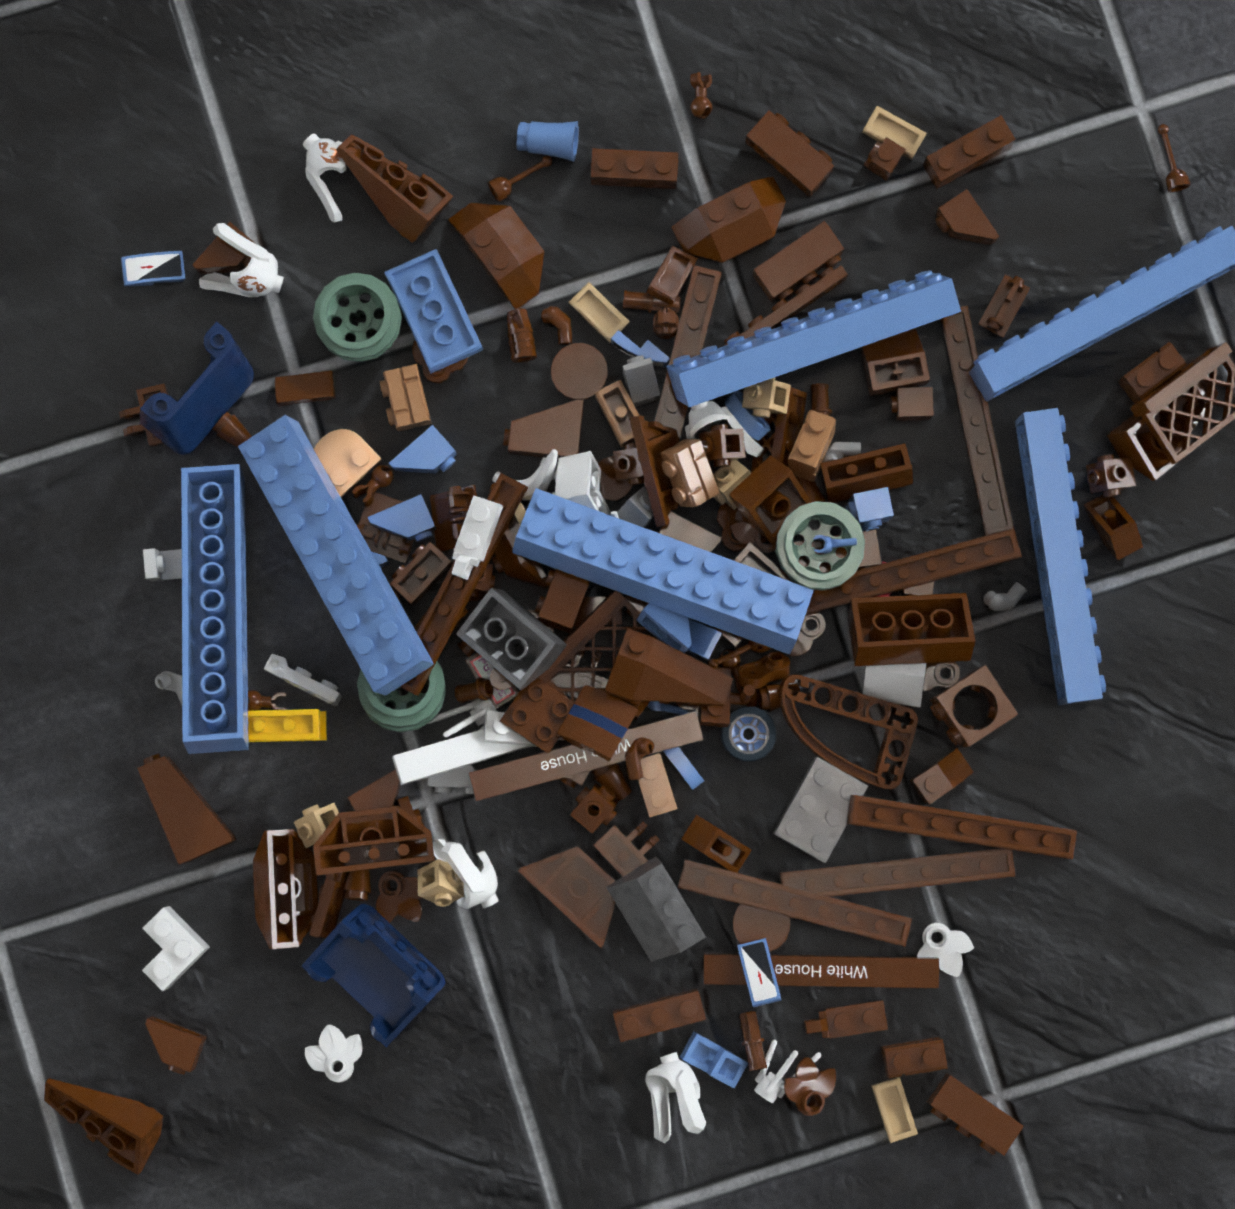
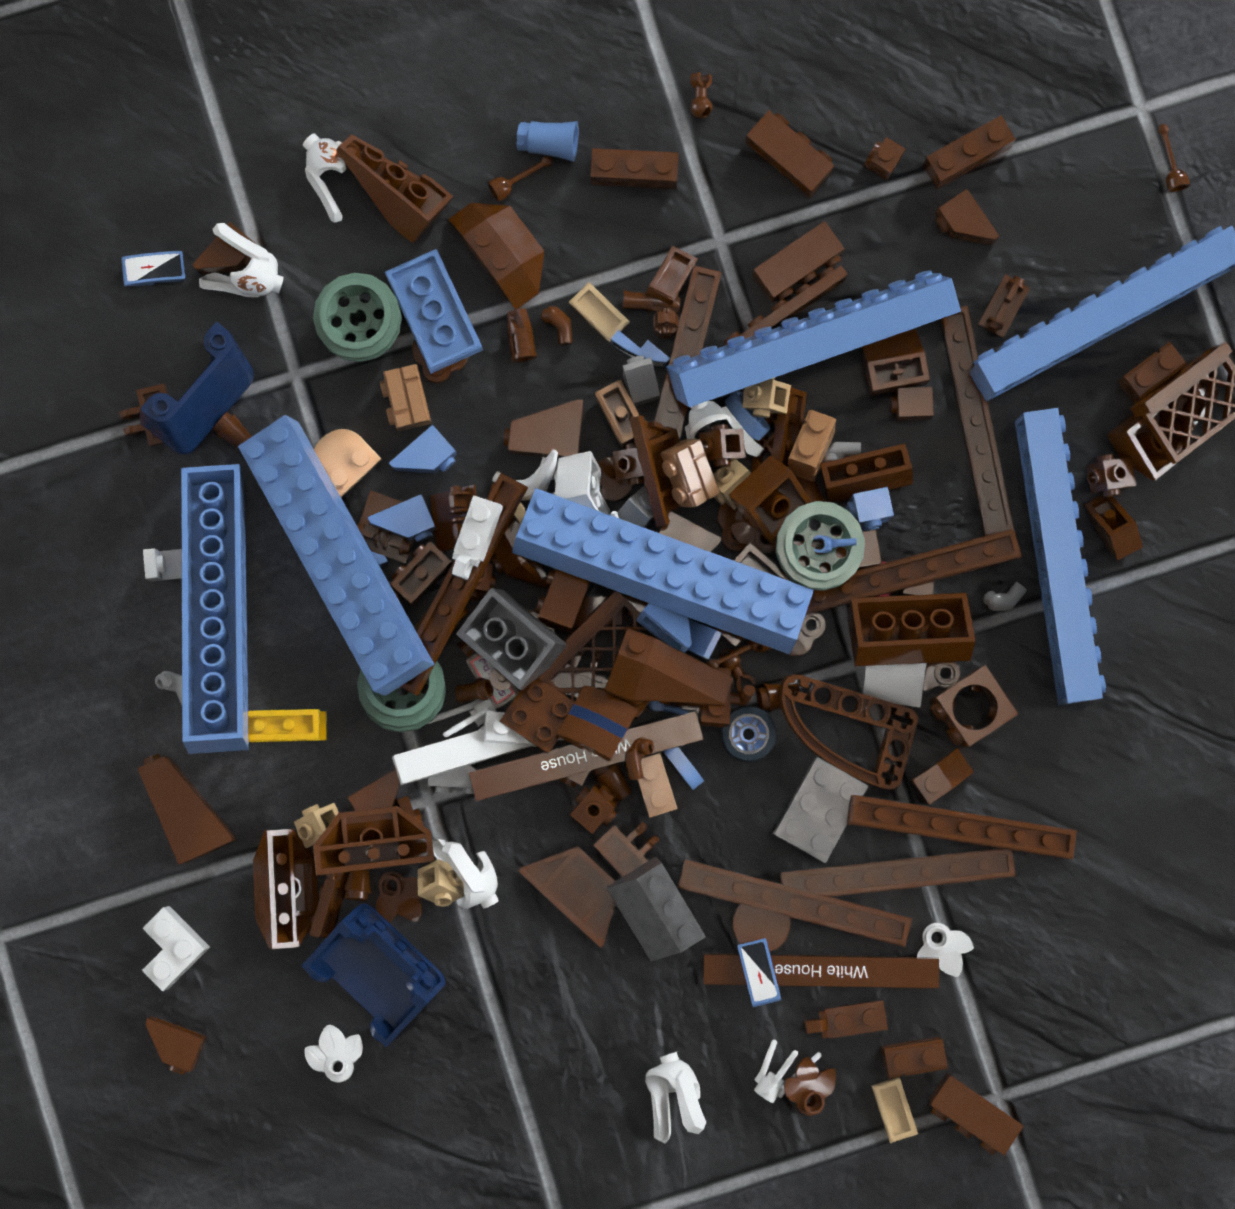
reddish brown wedge [44,1078,163,1175] -> none
reddish brown arm [248,690,287,711] -> none
white hinge [264,654,342,706] -> none
reddish brown slope [275,370,336,406] -> none
reddish brown arm [352,465,394,507] -> none
reddish brown tile [551,343,608,400] -> none
reddish brown brick [613,988,706,1042] -> none
reddish brown wedge [671,176,786,263] -> none
medium blue slope [679,1031,748,1088] -> none
reddish brown slope [681,815,752,873] -> none
reddish brown piece [738,652,790,707] -> none
reddish brown axle [739,1011,767,1071] -> none
reddish brown pin [810,383,832,416] -> none
tan tile [862,106,927,160] -> none

